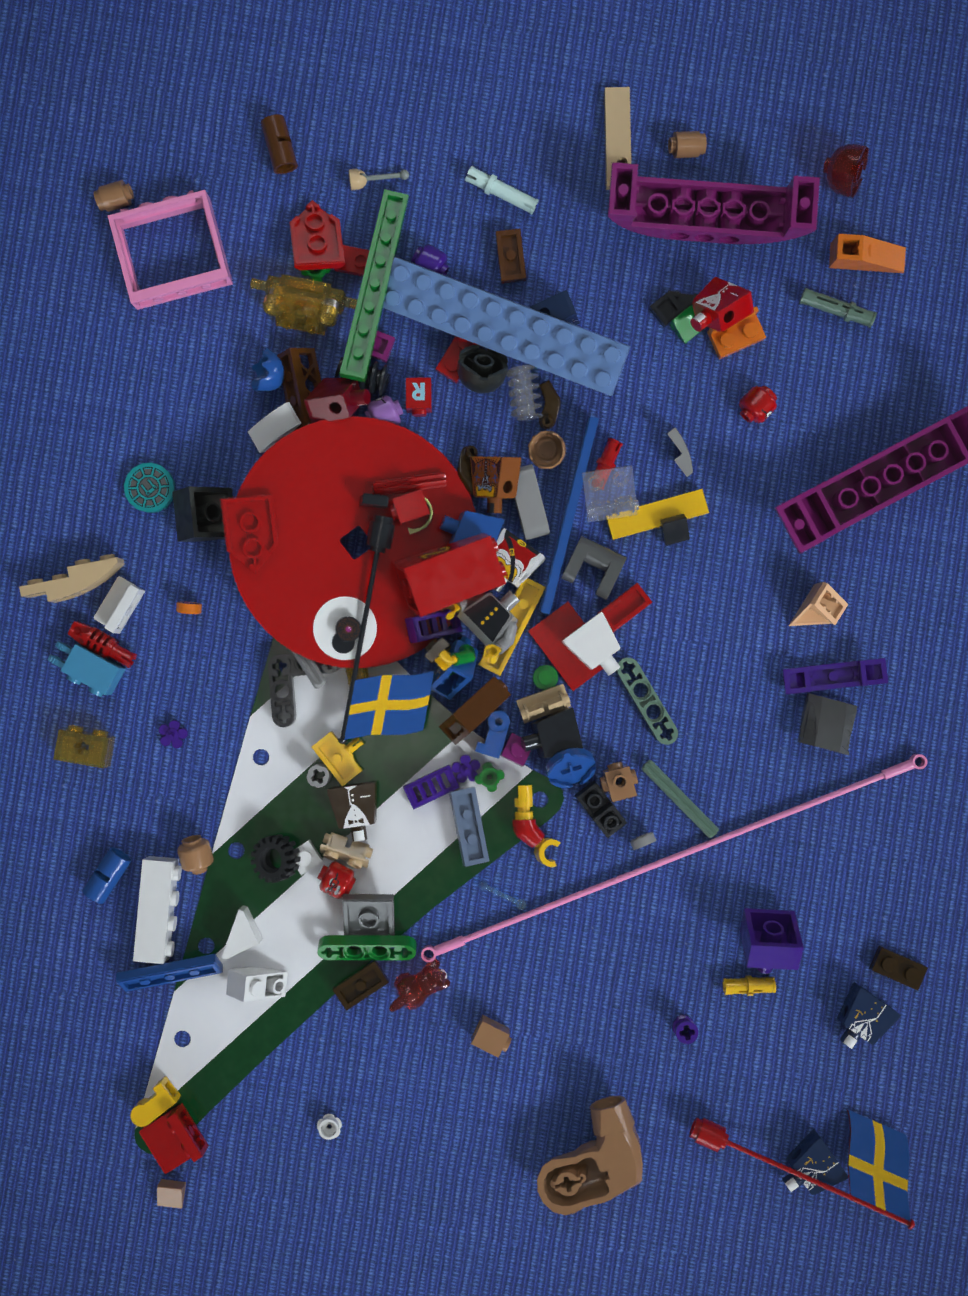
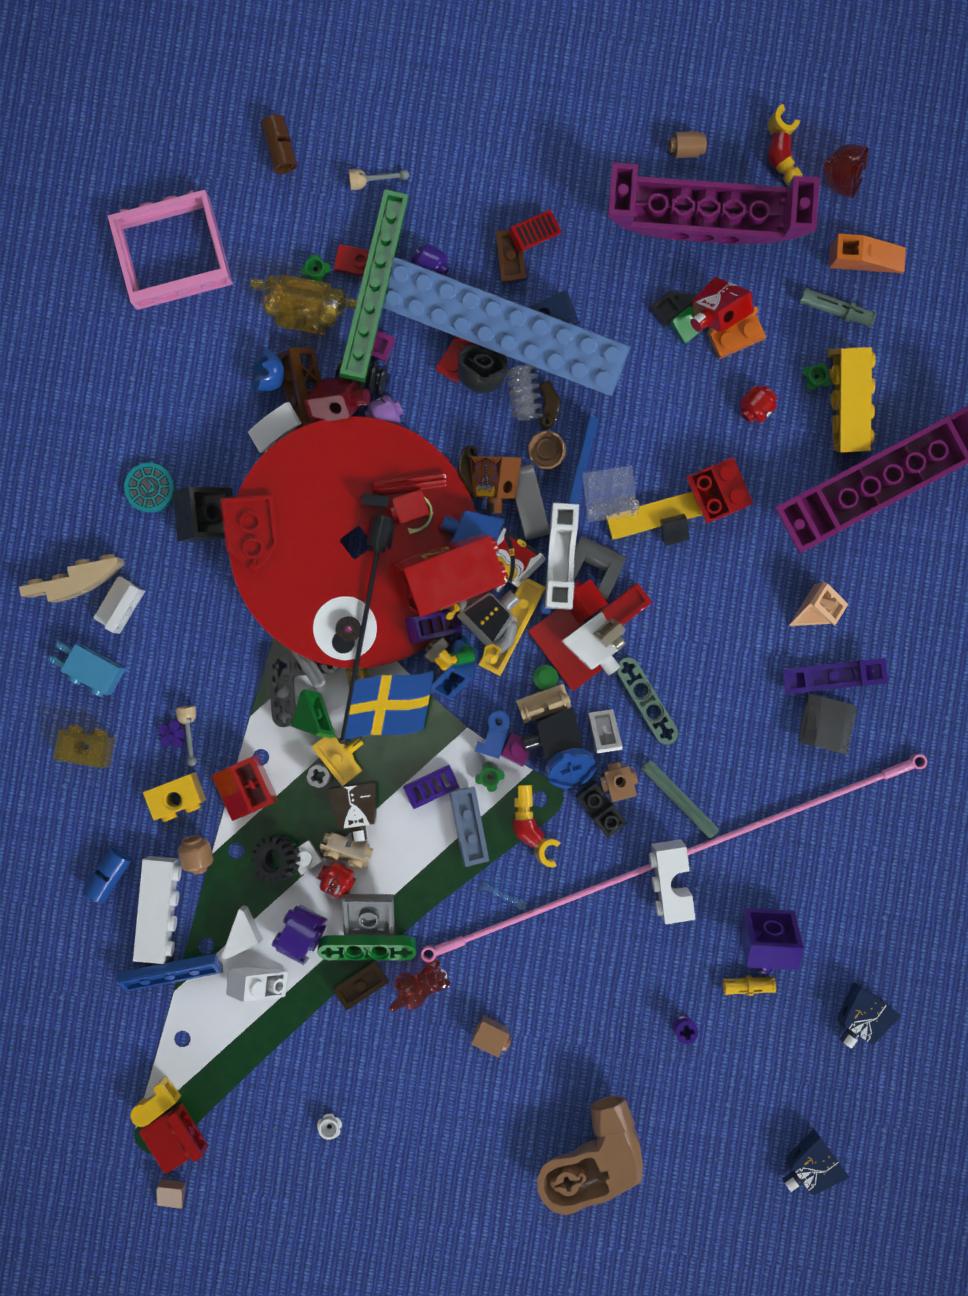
red hinge [68,621,137,668] -> none
medium nougat brick [94,180,134,212] -> none
orange tile [176,601,202,614] -> none
red tile [289,200,345,270] -> none
red brick [406,378,432,417] -> none
reddish brown slope [439,676,511,745] -> none
dark purple plant [452,754,481,783] -> none
light aqua pin [465,166,539,215] -> none
red pin [589,438,623,490] -> none
tan piece [604,87,631,190] -> none
light grey tile [630,832,657,850] -> none
light grey slope [667,428,693,477] -> none
flag [689,1110,915,1229] -> none
dark brown plate [869,946,928,991] -> none
none -> yellow brick [143,772,206,822]
none -> hinge [175,705,197,766]
none -> red slope [211,754,279,821]
none -> dark purple brick [272,905,328,965]
none -> green slope [290,689,336,738]
none -> red tile [508,210,562,253]
none -> white arch [545,503,579,610]
none -> red brick [570,579,608,624]
none -> white slope [588,709,623,753]
none -> dark tan tile [593,617,626,650]
none -> white arch [649,839,695,924]
none -> red slope [686,457,753,524]
none -> piece [767,104,803,186]
none -> green plate [802,362,831,391]
none -> yellow wedge [827,347,876,452]

